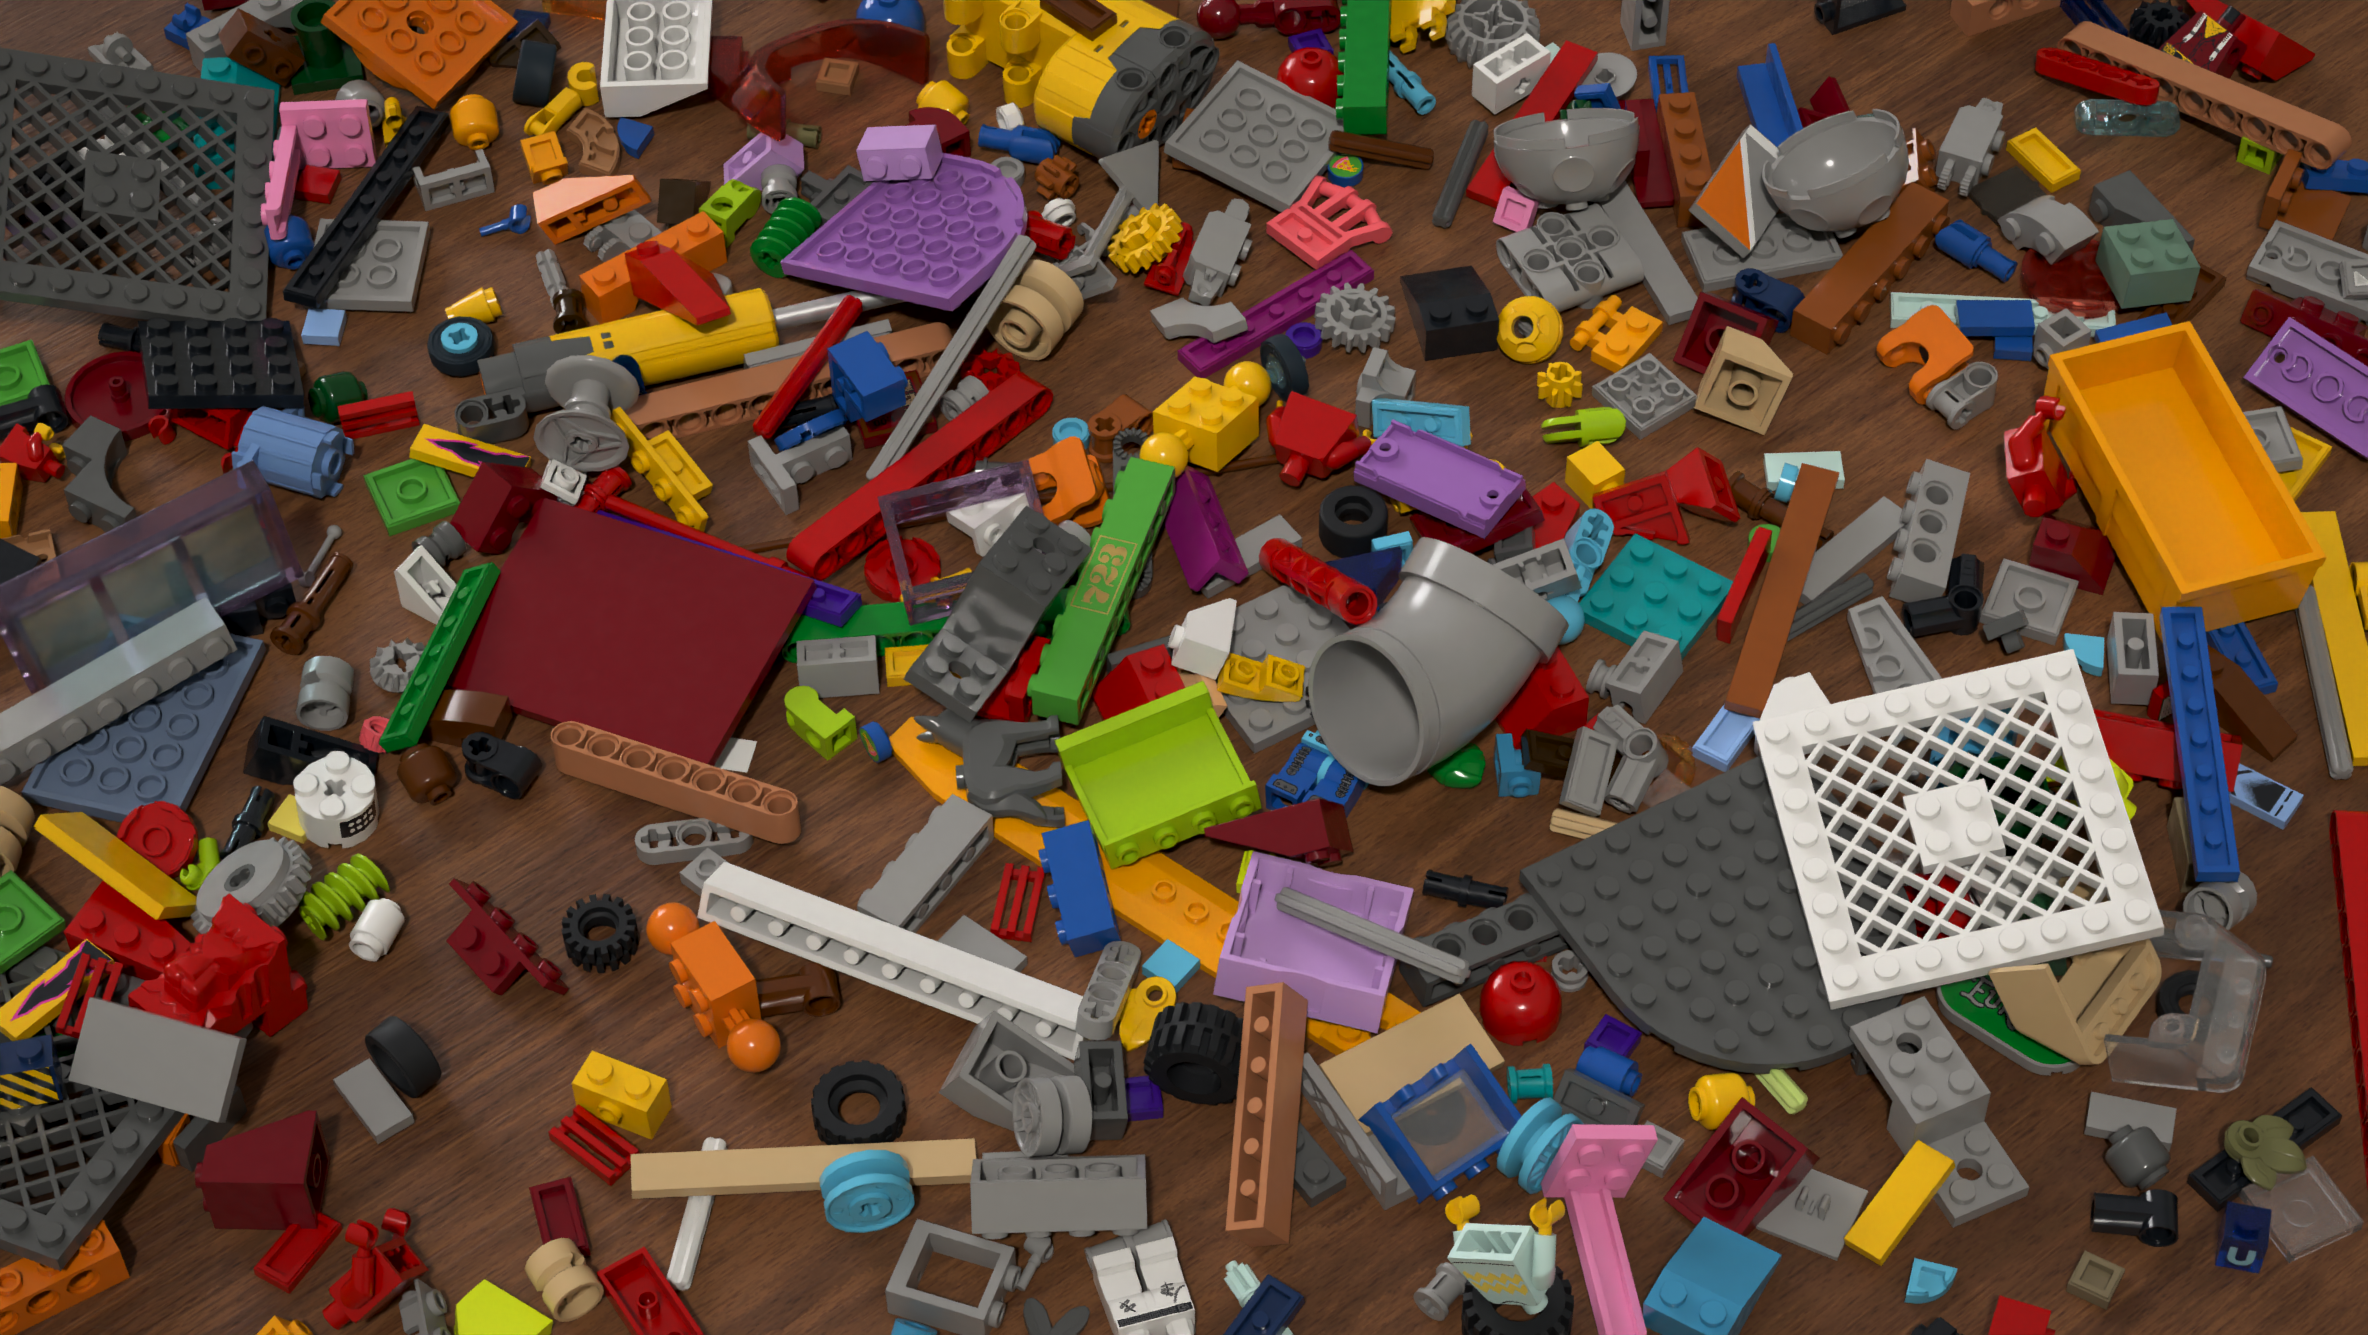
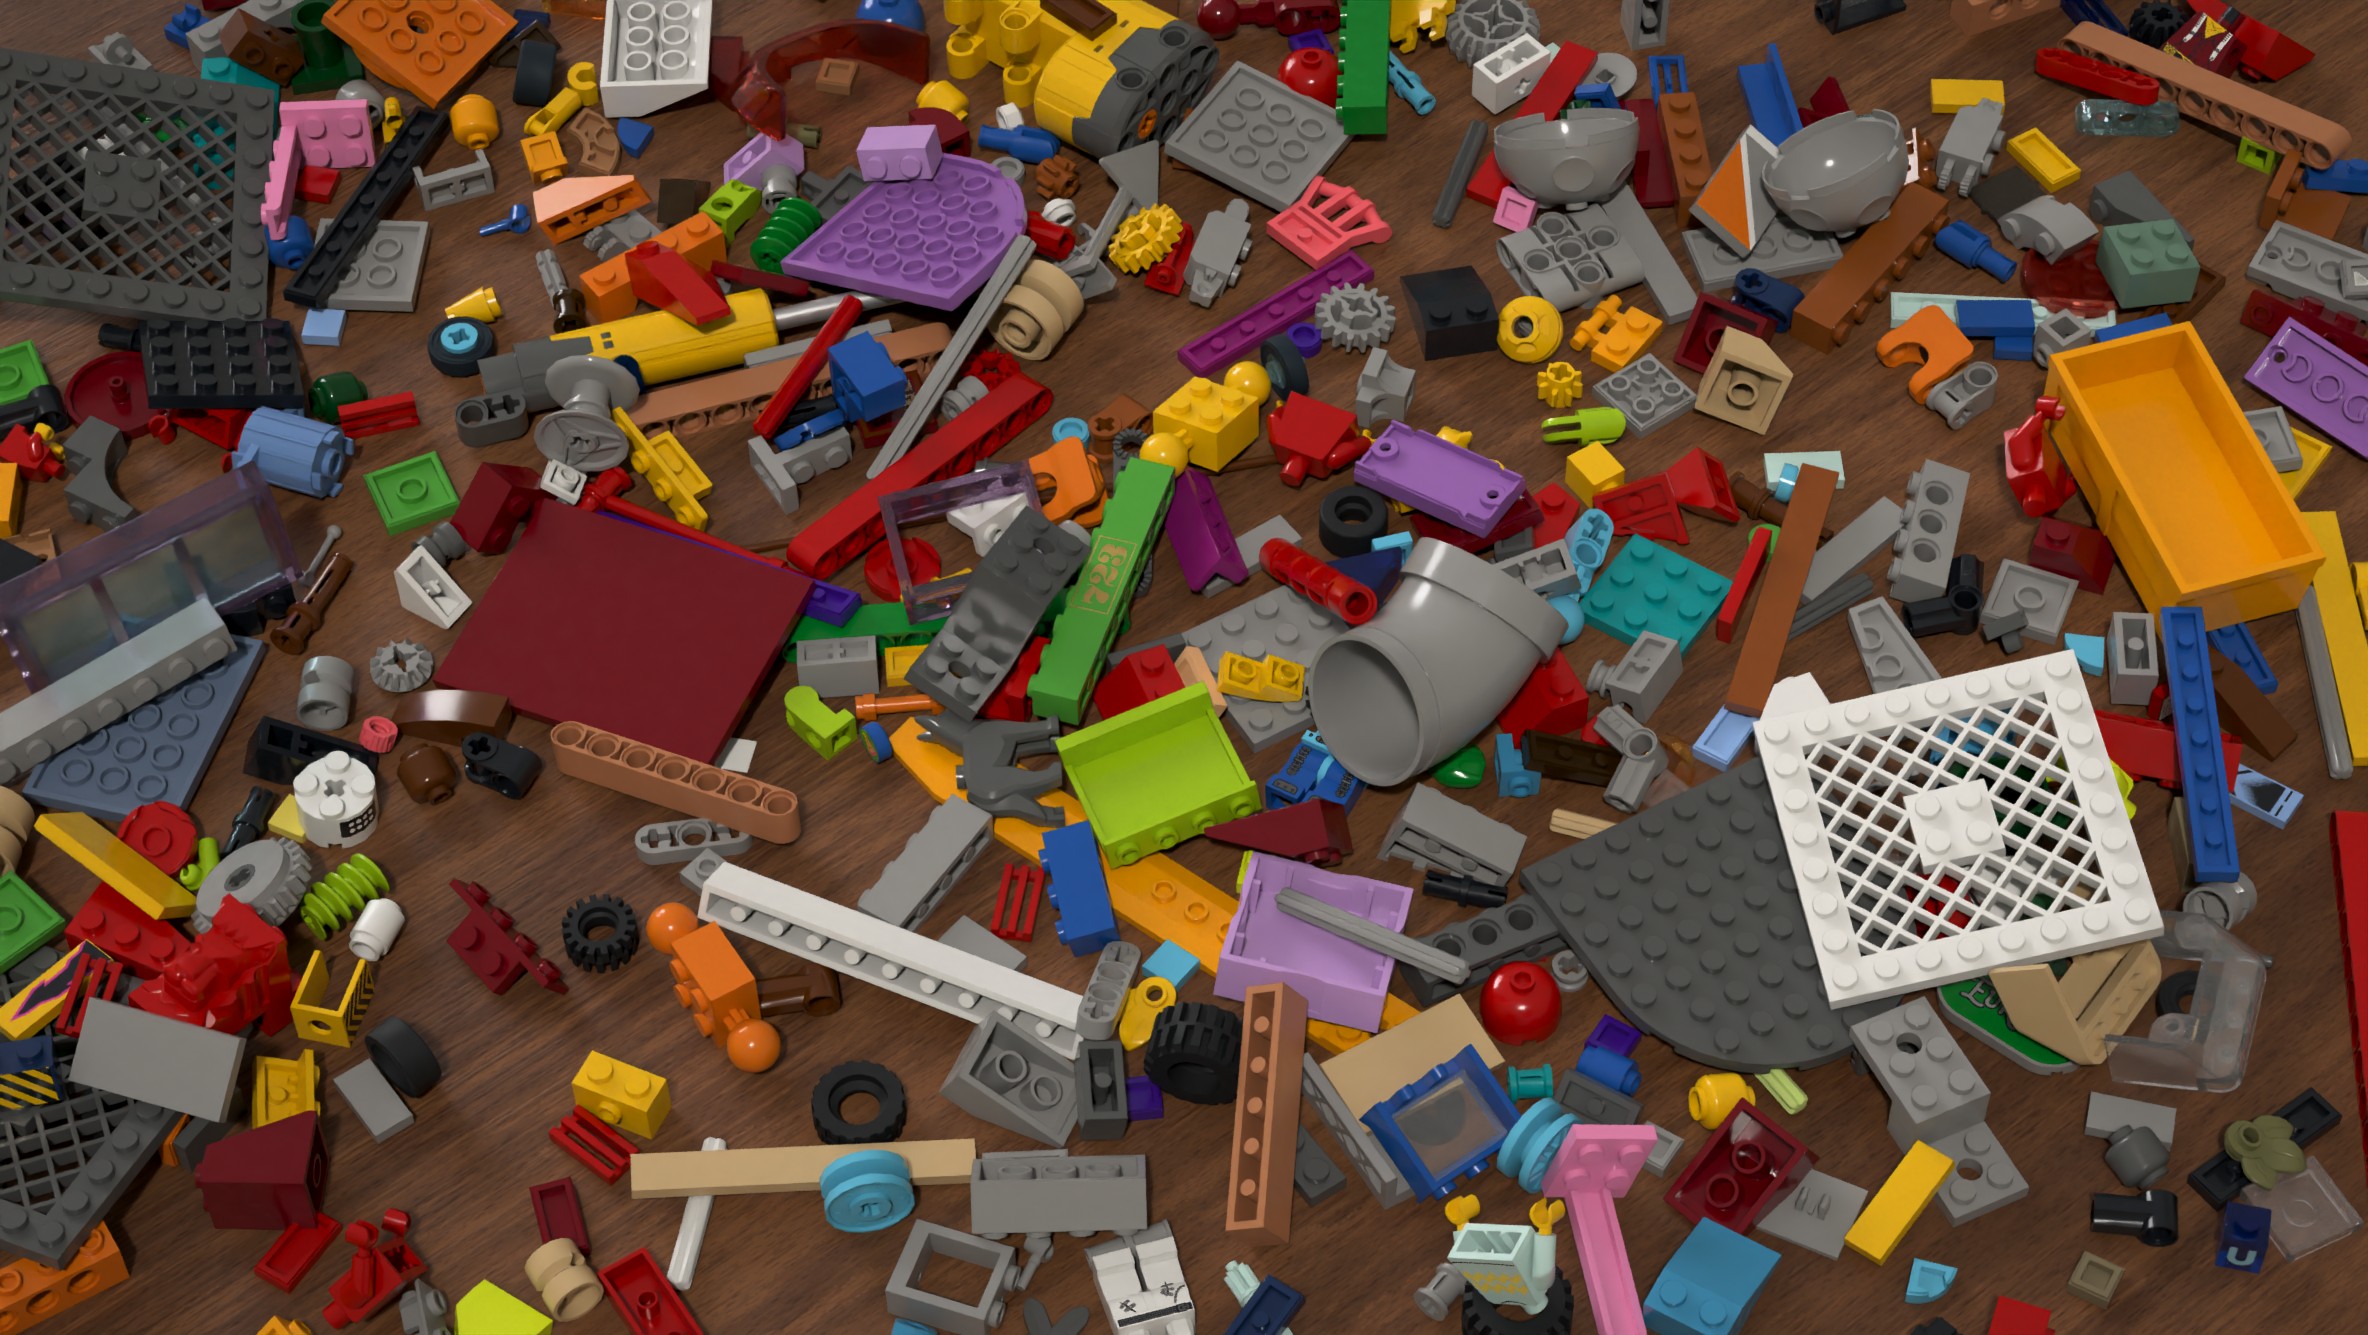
green tile [379,562,501,752] -> none
yellow tile [409,424,531,477] -> none
light grey wheel [1012,1075,1092,1157] -> none
light grey tile [1150,298,1248,344] -> none
white slope [1168,598,1237,680] -> none
tile [1327,153,1364,187] -> none
reddish brown axle [1328,130,1434,170] -> none
medium azure tile [1372,398,1471,447] -> none
light grey tile [1559,726,1619,817] -> none
none -> yellow bracket [252,1049,320,1129]
none -> yellow piece [290,950,374,1048]
none -> dark red tile [710,260,809,296]
none -> orange bar [855,693,946,721]
none -> light grey wedge [1376,782,1527,887]
none -> yellow tile [1930,79,2005,115]

